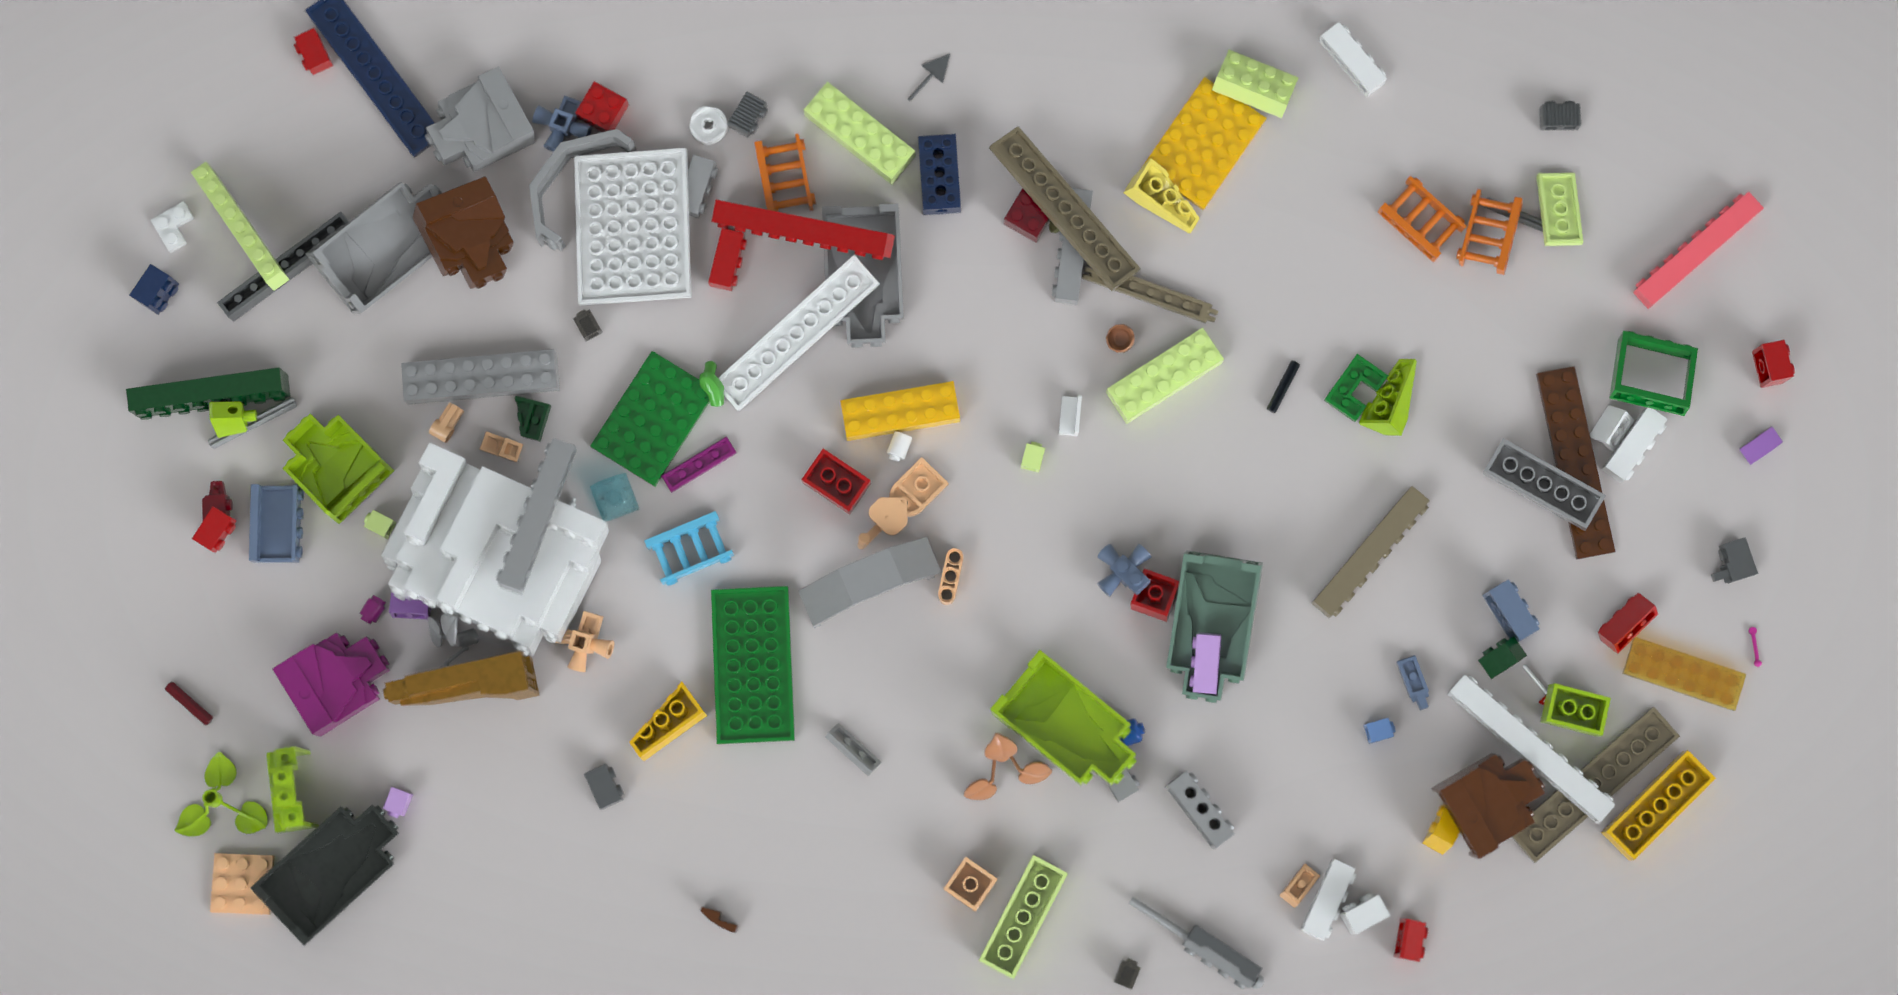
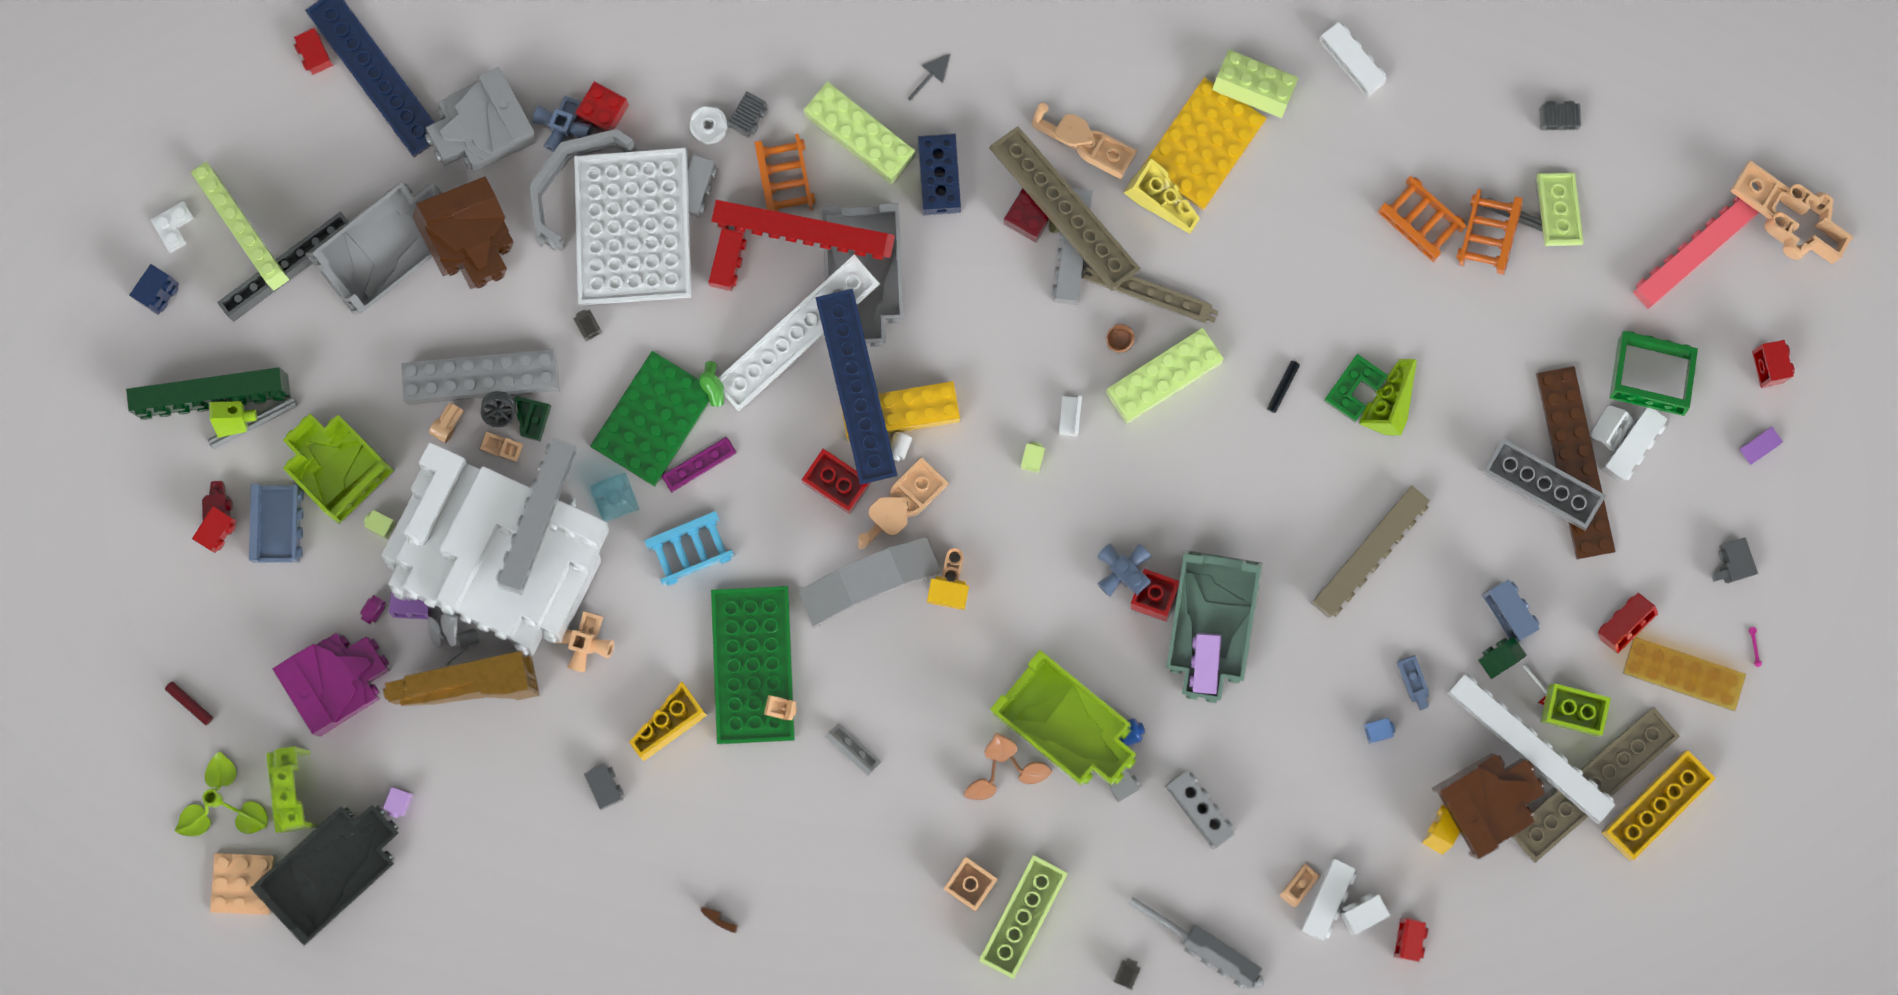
none -> dark grey wheel [480,391,516,428]
none -> light nougat bracket [764,695,797,720]
none -> dark blue plate [815,288,898,485]
none -> yellow brick [927,576,969,610]
none -> light nougat plate [1032,102,1137,179]
none -> light nougat piece [1730,160,1853,264]

